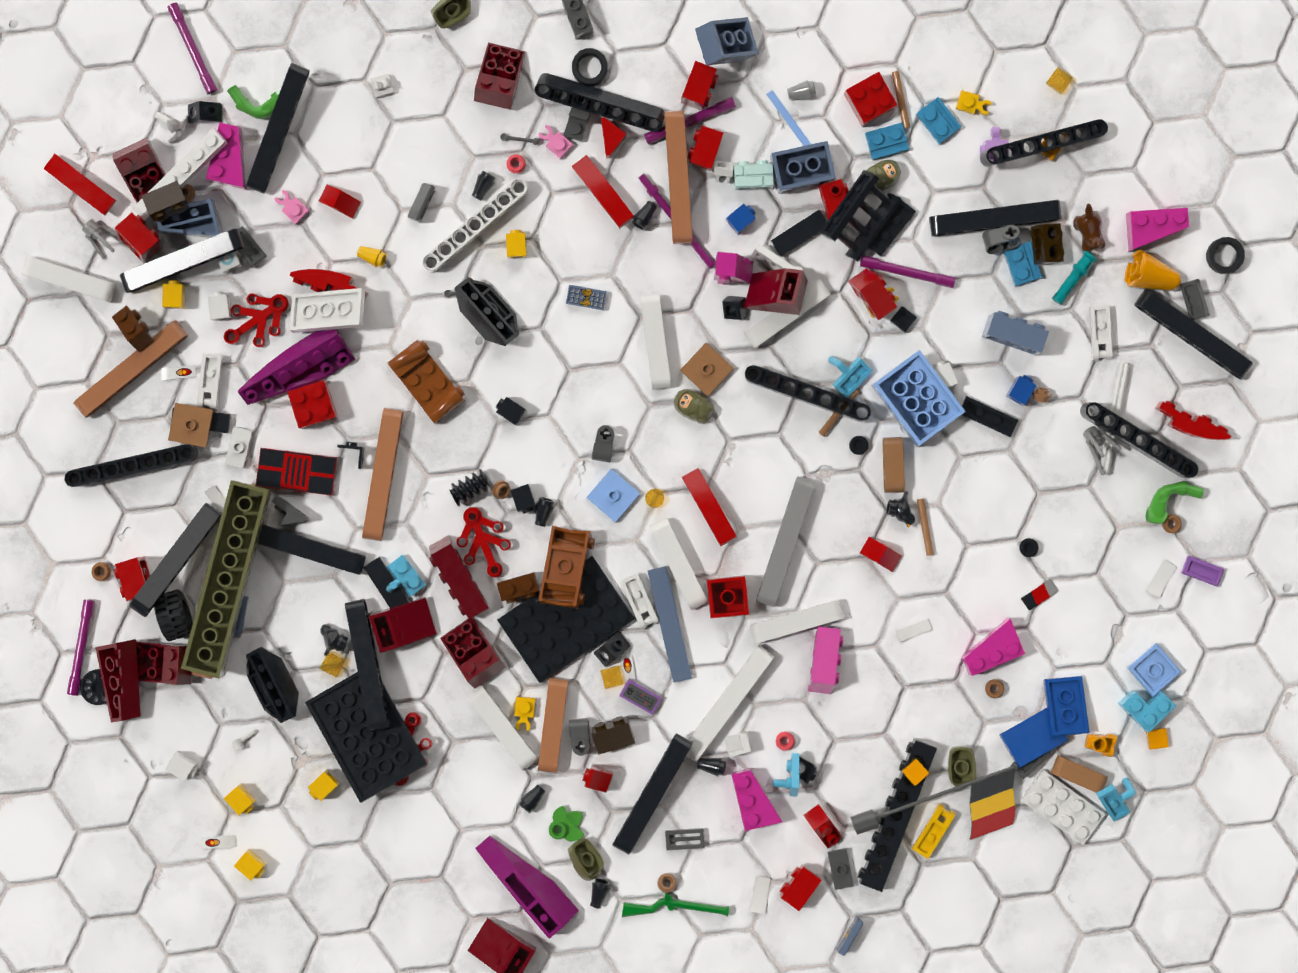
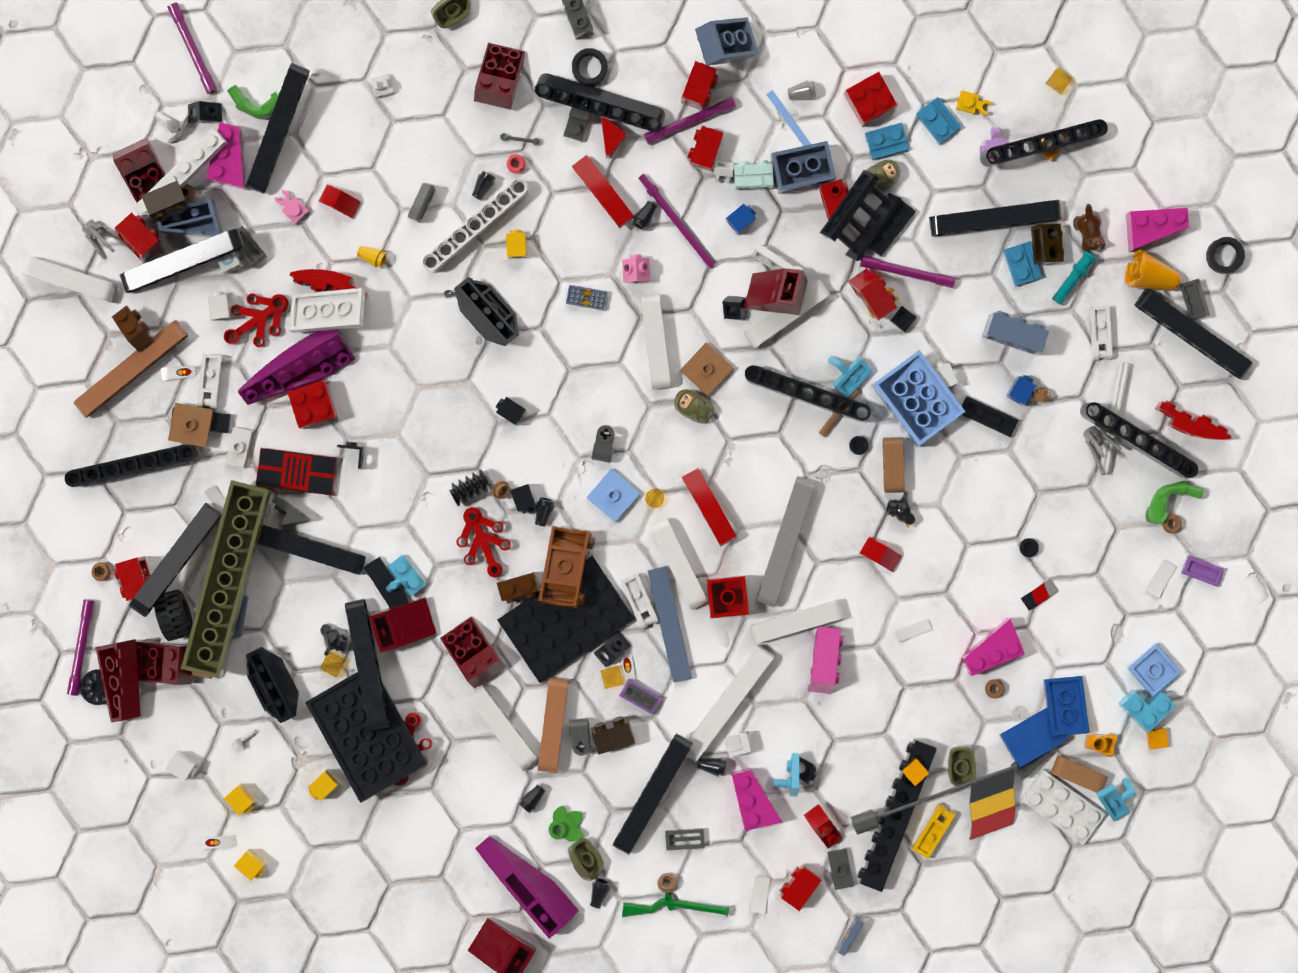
red slope [43,153,117,216] -> none
yellow brick [162,281,186,309] -> none
nougat beam [362,408,403,541] -> none
dark orange piece [387,340,465,424] -> none
dark red wedge [429,535,489,619] -> none
yellow plate [514,696,536,731] -> none
bright pink plate [538,125,573,159] -> none
red slope [582,765,613,793] -> none
nougat beam [664,110,692,244] -> none
dark pink wedge [714,252,754,285] -> none
black tile [771,210,827,256] -> none
coral plate [775,731,795,751] -> none
medium nougat bar [892,71,910,129] -> none
medium nougat bar [917,498,934,556] -> none
dark grey piece [982,225,1020,254] -> none
none -> bright pink brick [622,254,650,283]

